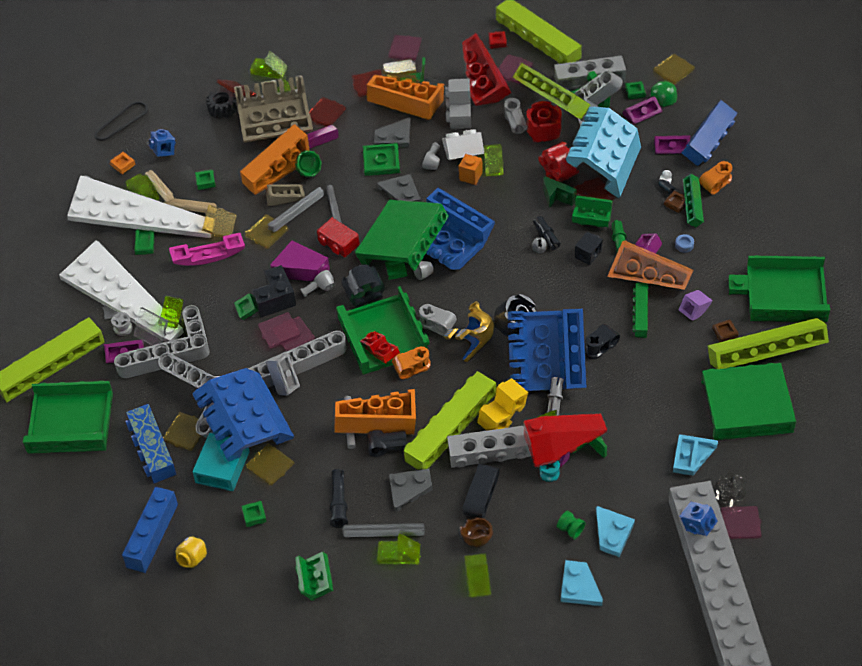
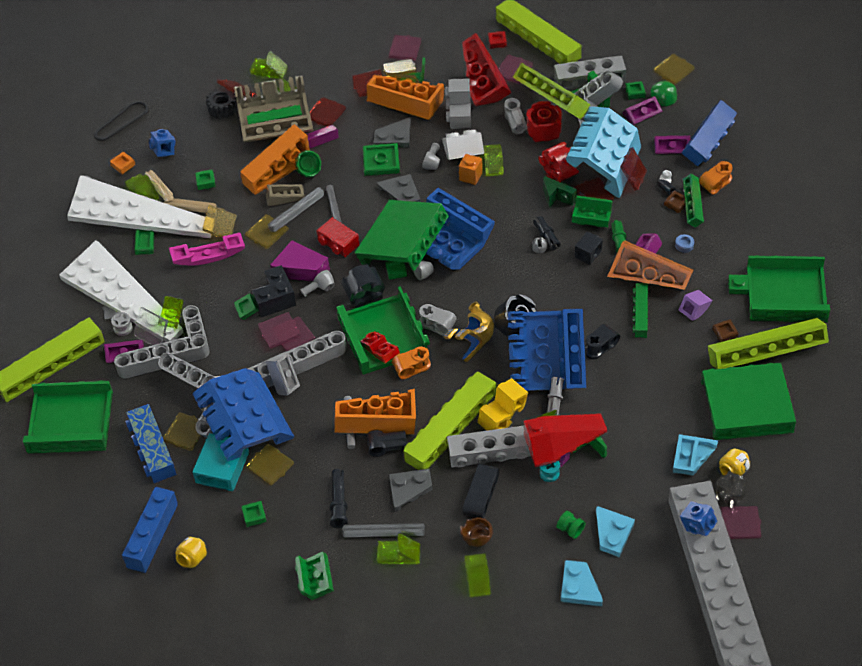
none -> green piece [247,105,302,125]
none -> clear red piece [620,147,647,190]
none -> yellow head [719,448,750,479]

